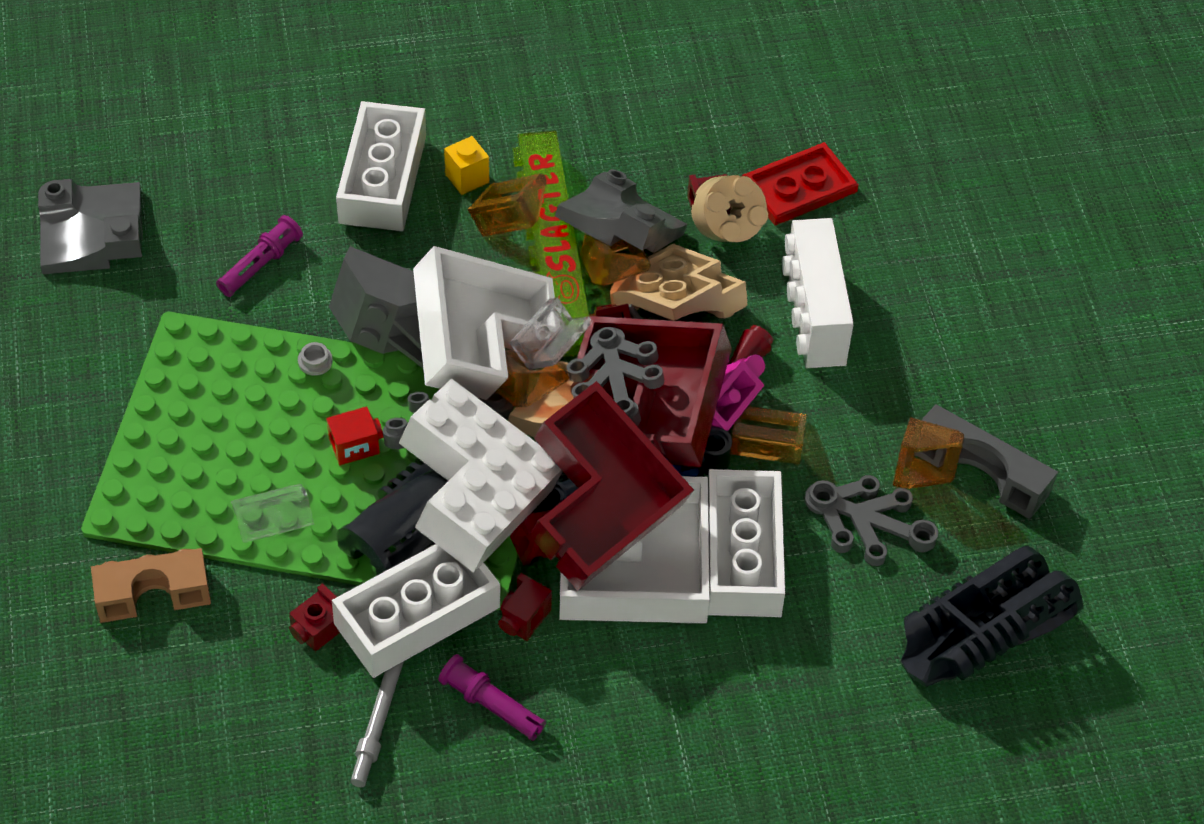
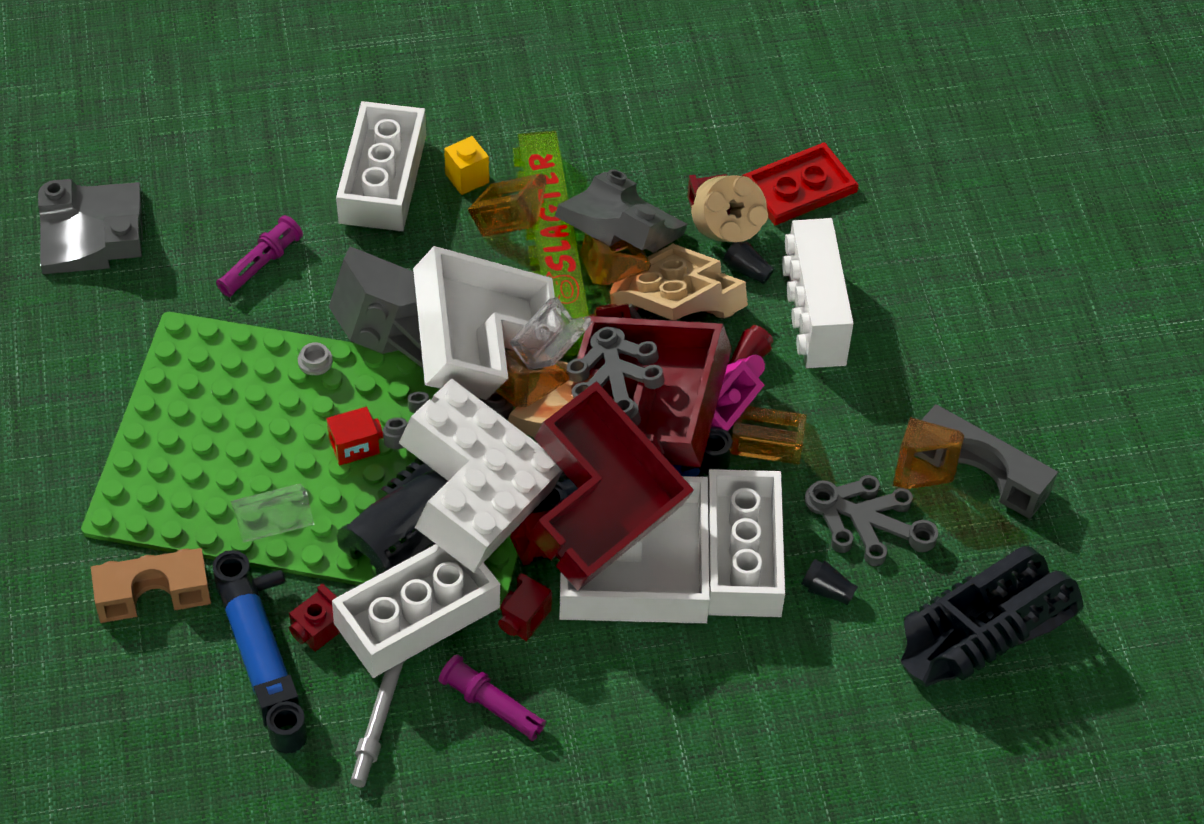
none -> piece [212,550,307,754]
none -> black cone [723,241,775,284]
none -> black cone [801,559,858,605]

